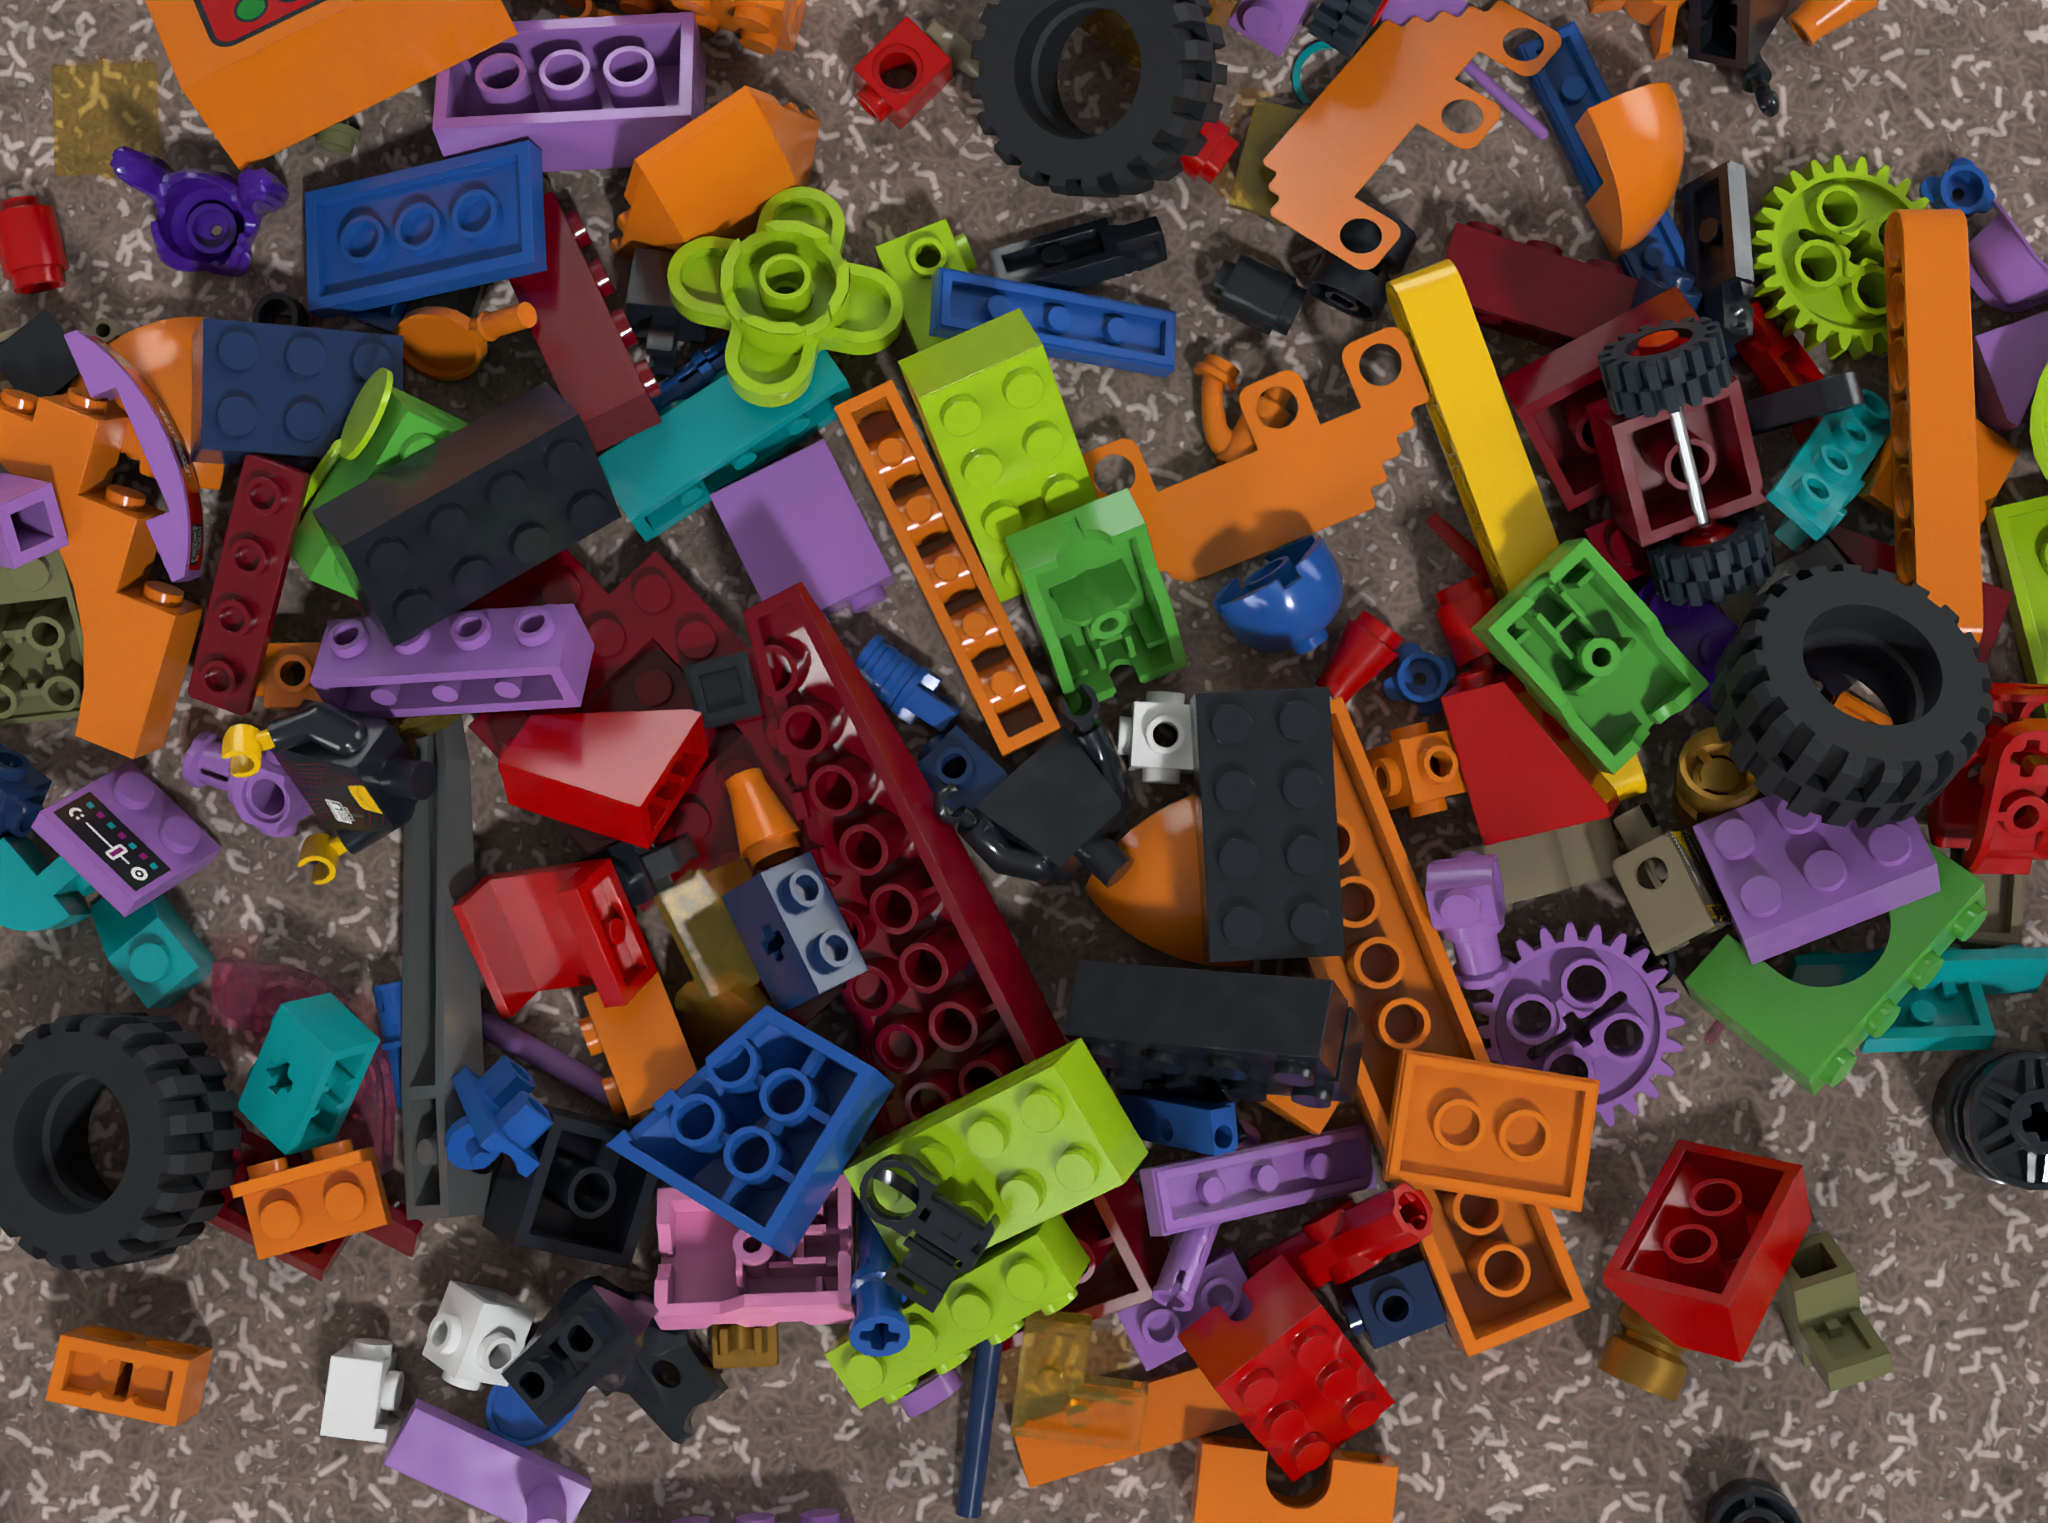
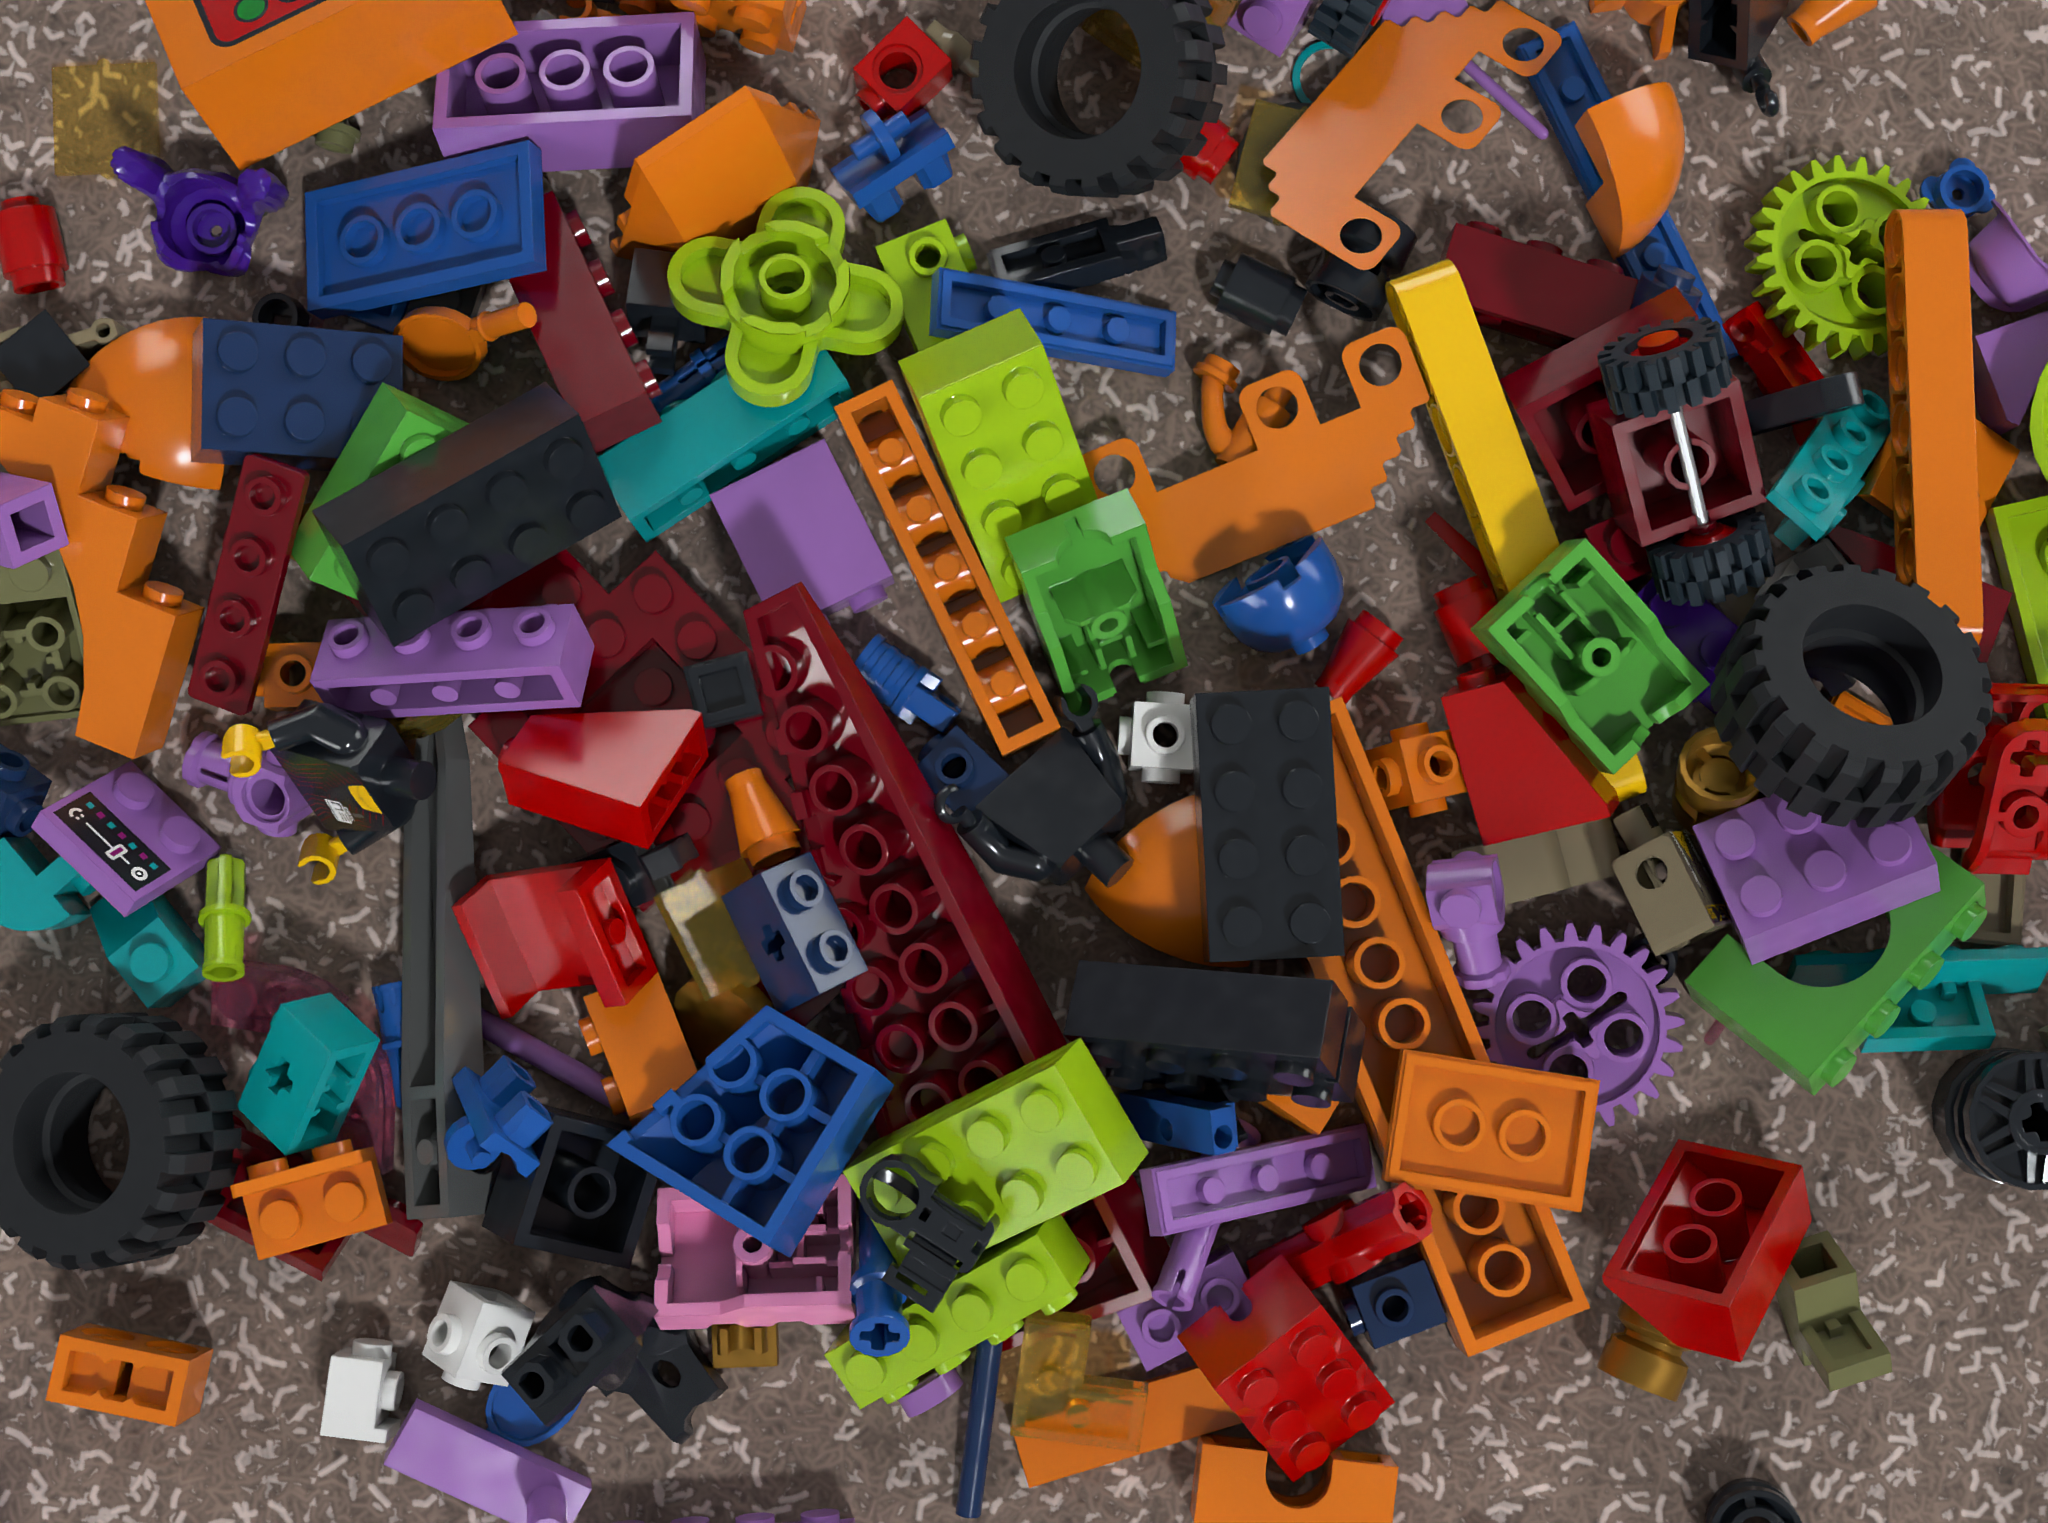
medium lavender slope [64,330,204,582] -> none
lime piece [302,367,393,511] -> none
blue plate [1383,643,1456,716] -> none
black hinge [1681,160,1755,345] -> none
none -> lime axle [198,854,252,982]
none -> blue hips [829,108,955,223]

